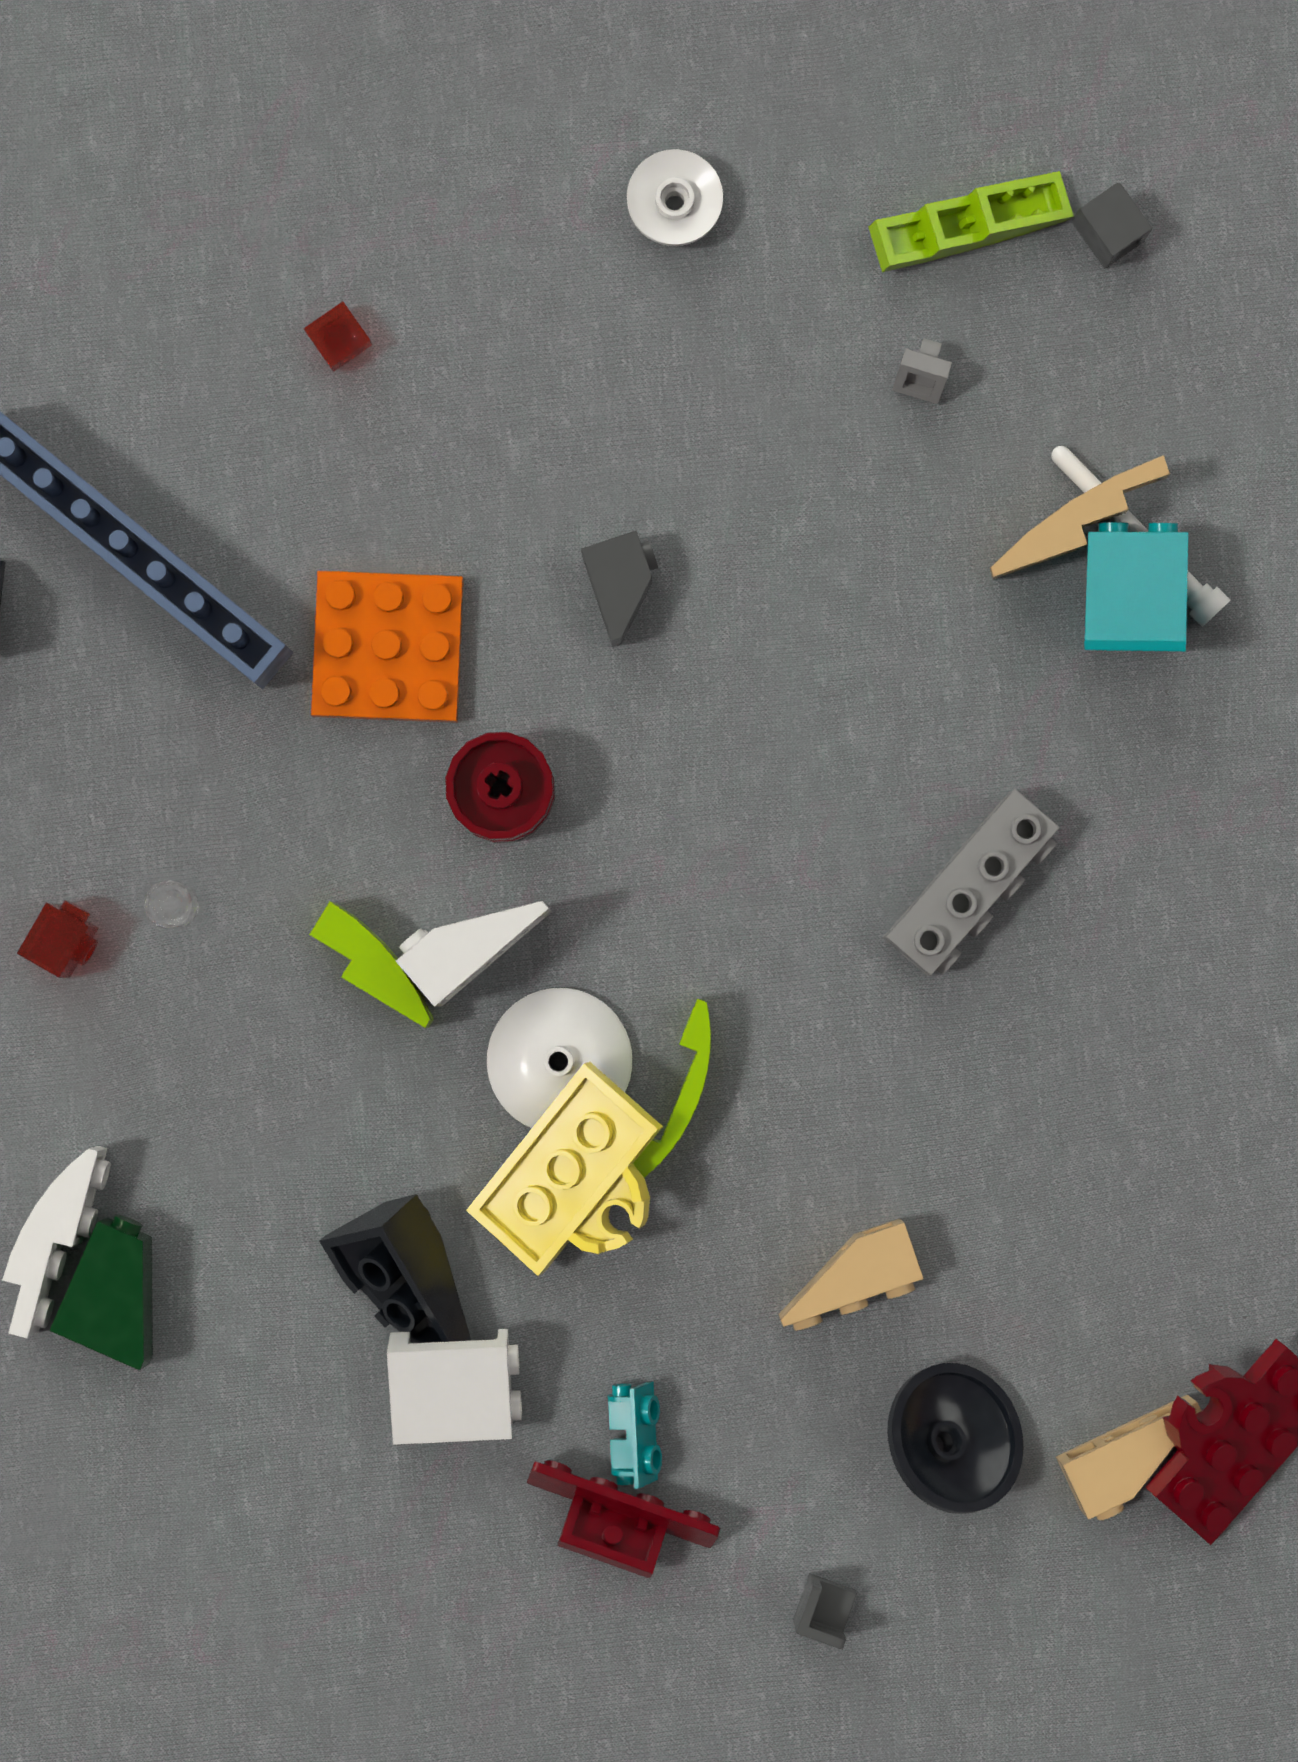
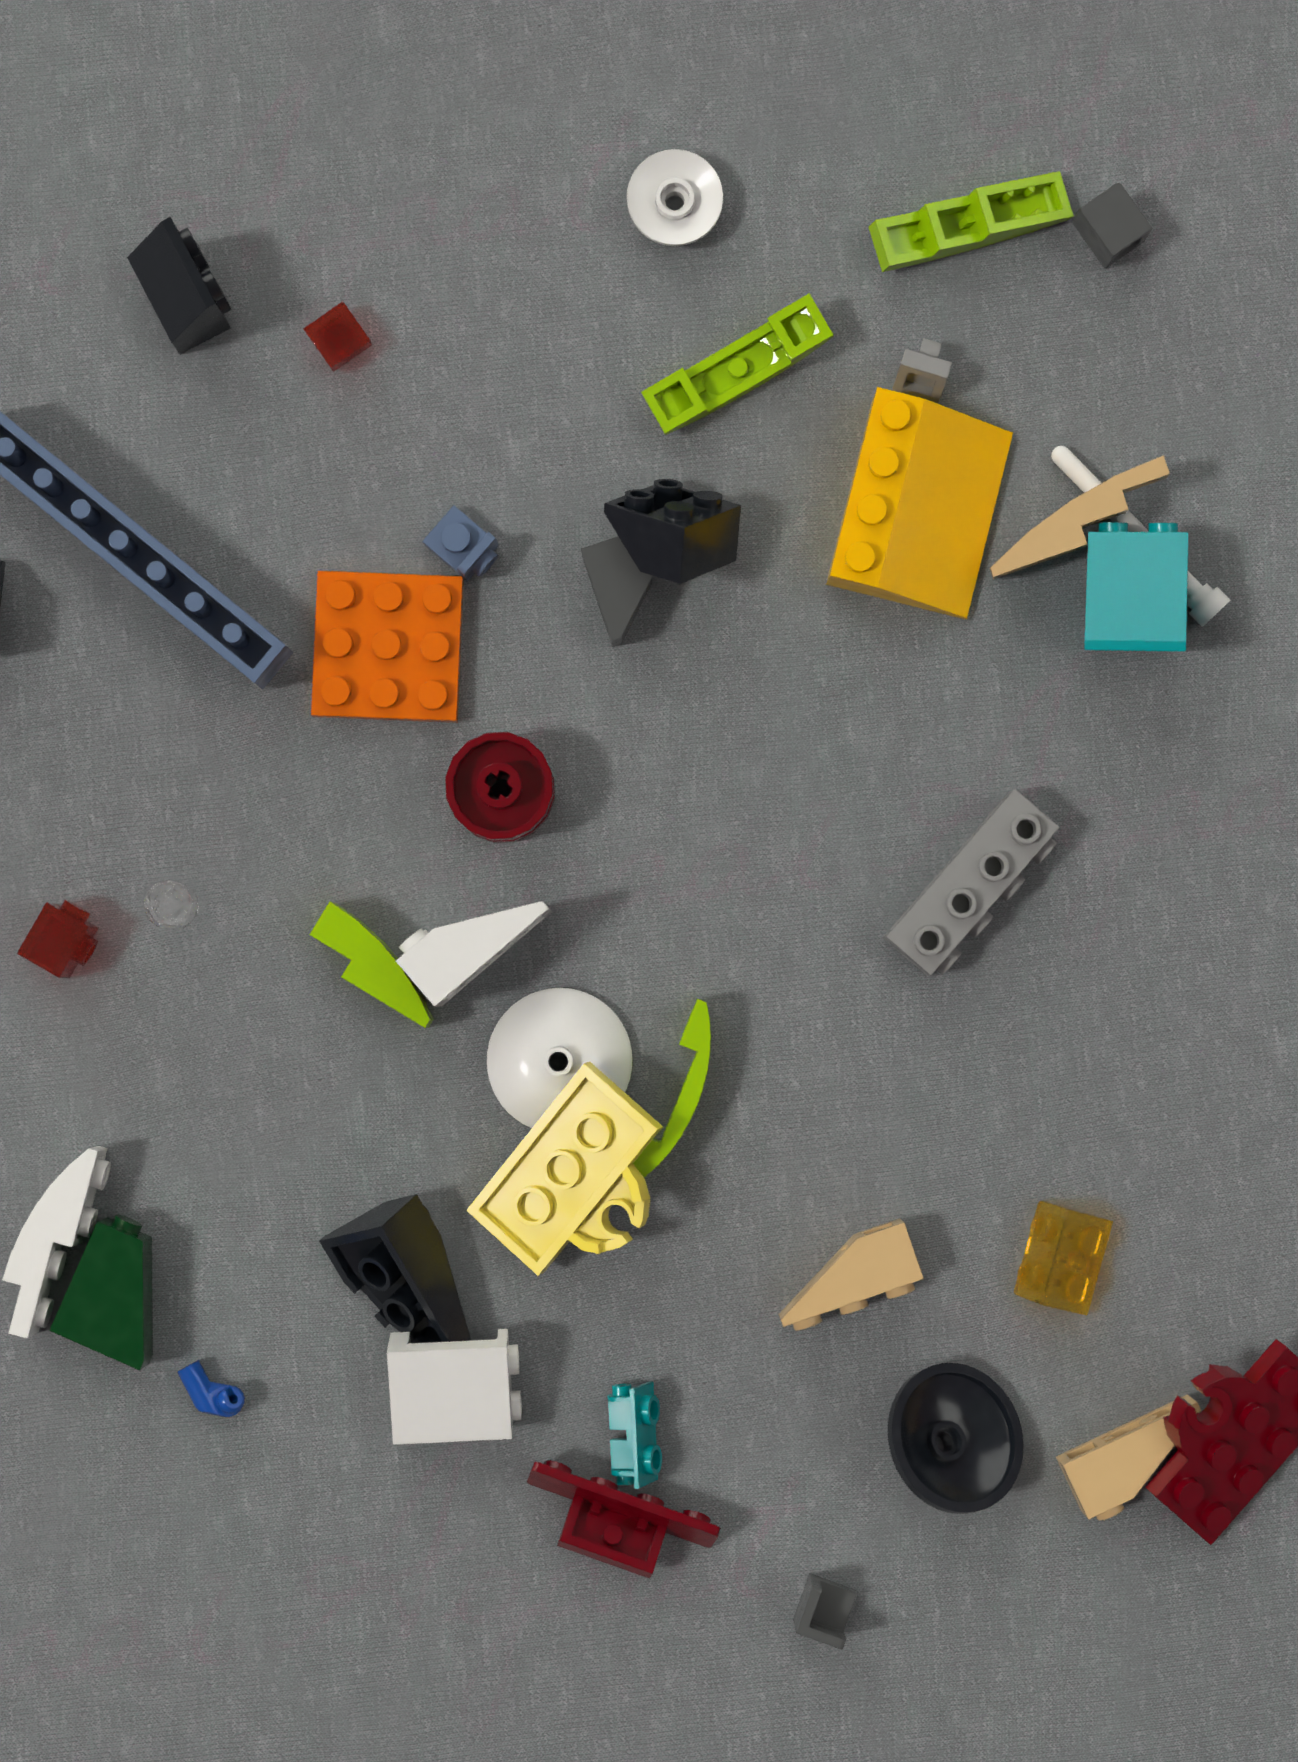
none -> black slope [127,217,232,354]
none -> blue arm [177,1360,245,1417]
none -> sand blue bracket [422,505,499,582]
none -> black slope [604,479,741,584]
none -> lime slope [641,293,834,435]
none -> yellow slope [826,387,1013,620]
none -> clear yellow bracket [1014,1201,1113,1316]

